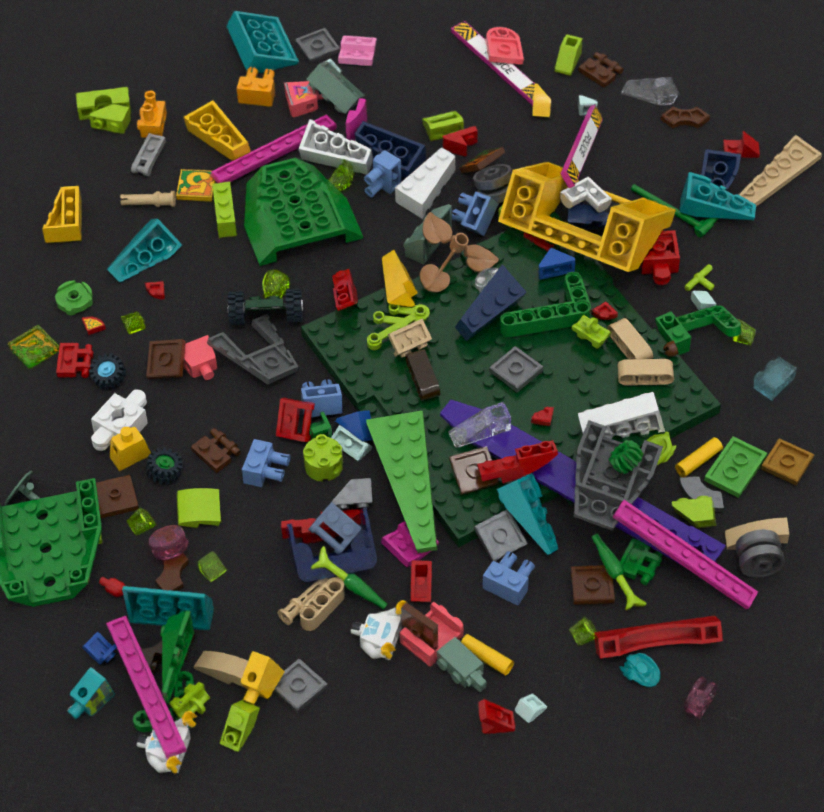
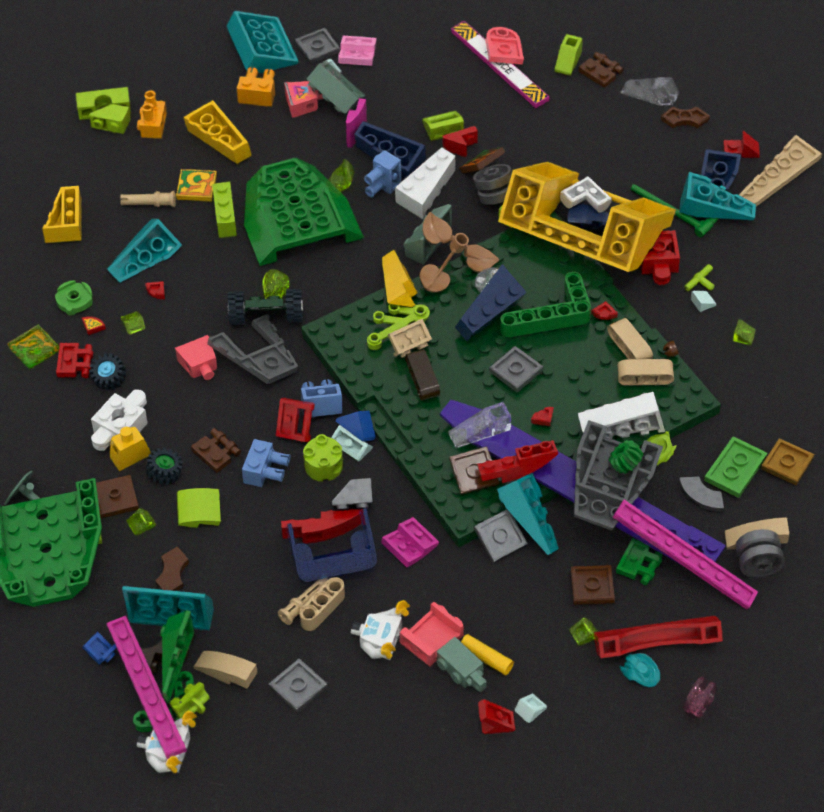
teal torso [67,667,115,719] -> none
red cylinder [99,577,126,597] -> none
light grey plate [131,133,166,177] -> none
reddish brown plate [146,339,186,379] -> none
clear pink head [148,525,188,560] -> none
clear neon green slope [197,551,227,582] -> none
dark pink tile [211,114,337,183] -> none
lime slope [219,700,260,752] -> none
yellow torso [241,651,285,705] -> none
white wedge [299,119,373,174] -> none
sand blue plate [308,502,362,556] -> none
green panel [309,411,332,439] -> none
green piece [311,546,388,610] -> none
red slope [332,269,358,311] -> none
bright green wing [366,411,438,553] -> none
reddish brown plate [401,603,438,650] -> none
red slope [411,560,432,602] -> none
medium blue brick [452,192,499,236] -> none
medium blue brick [483,551,535,606] -> none
red piece [524,232,554,252] -> none
yellow slope [532,84,551,117] -> none
blue slope [538,248,575,280] -> none
tile [561,105,603,188] -> none
lime hips [572,315,611,349] -> none
light aqua slope [578,95,597,116] -> none
green piece [591,533,647,610] -> none
green slope [655,311,691,355] -> none
lime slope [672,496,716,528] -> none
yellow piece [675,437,723,477] -> none
green beam [676,306,742,337] -> none
clear light blue brick [753,357,797,400] -> none

